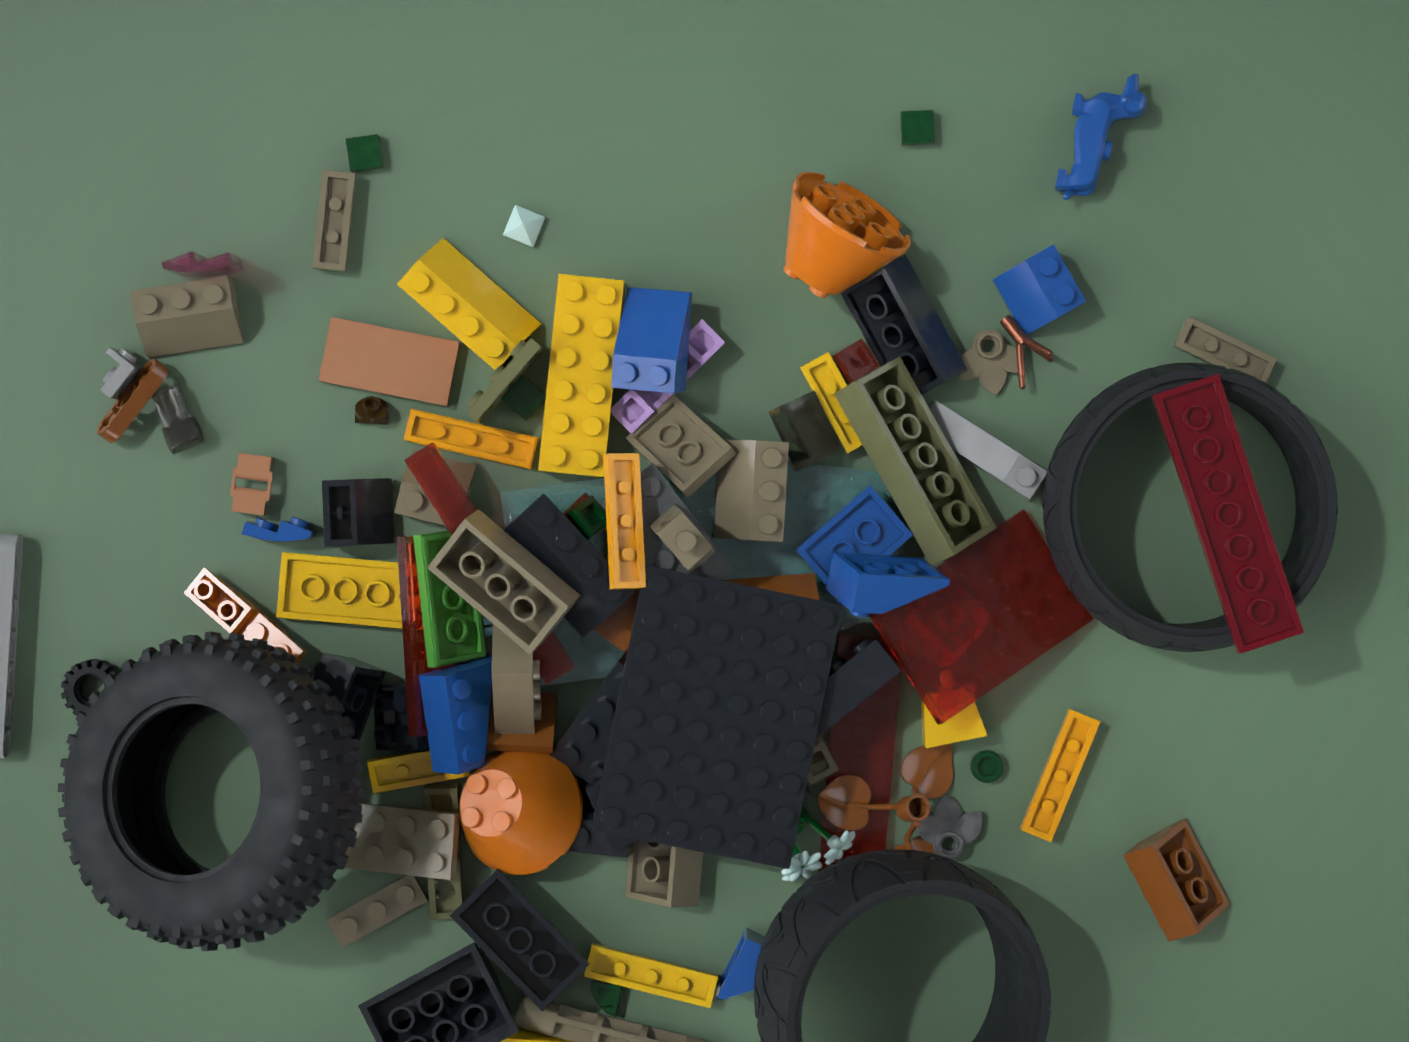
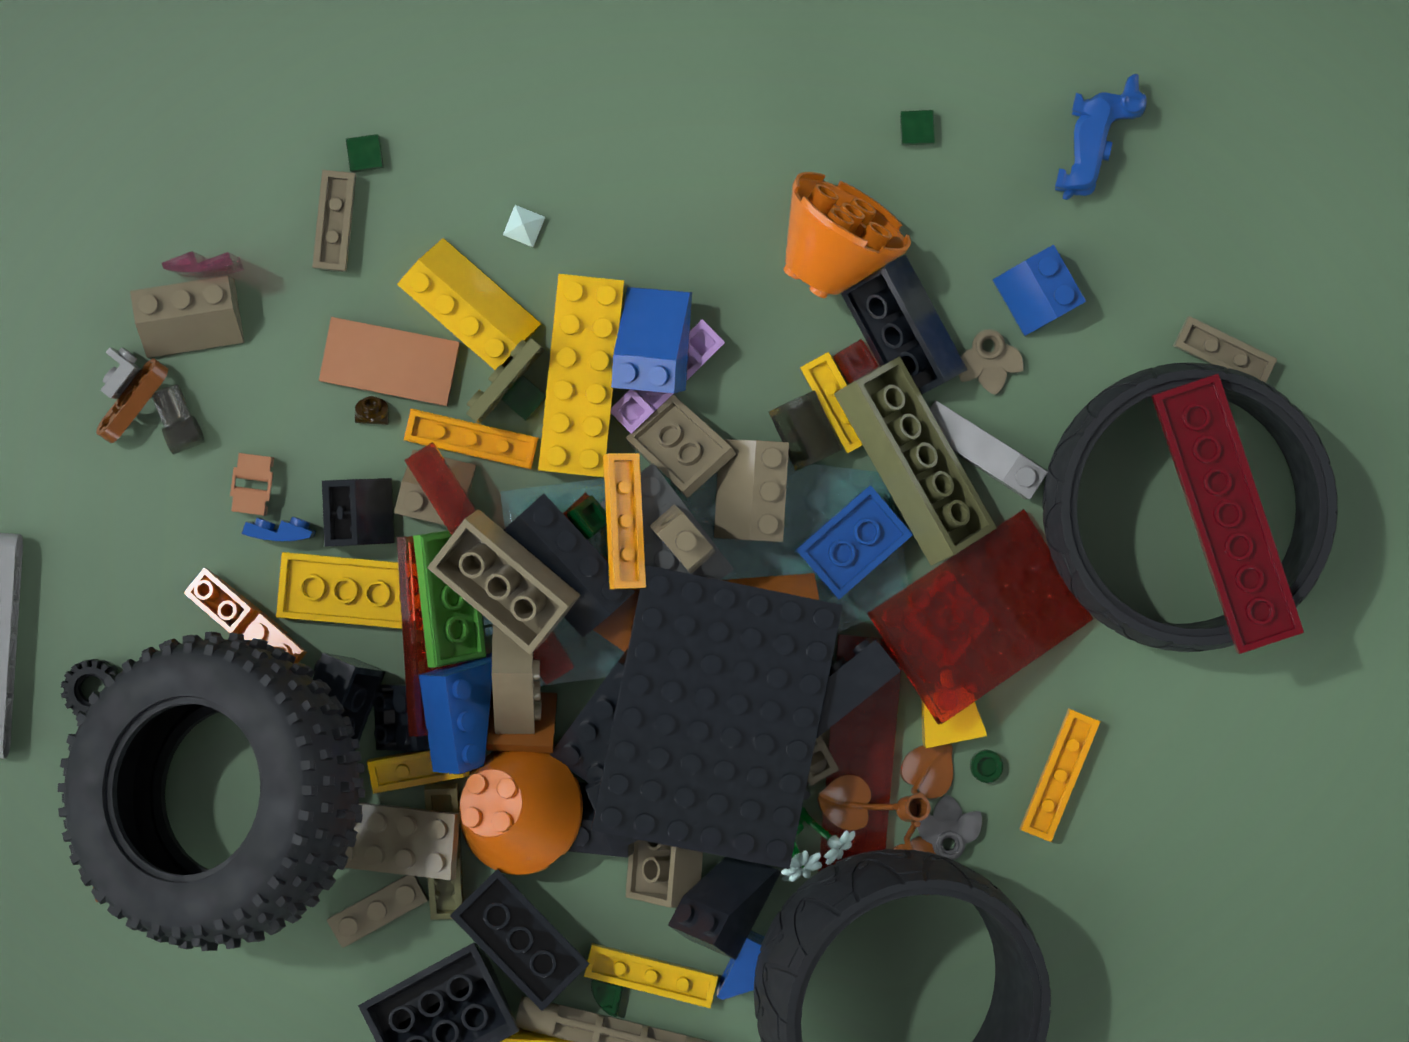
blue slope [826,552,950,617] -> none
copper plant [1000,315,1054,389] -> none
dark orange slope [1123,819,1230,942] -> none
none -> black slope [668,857,781,960]

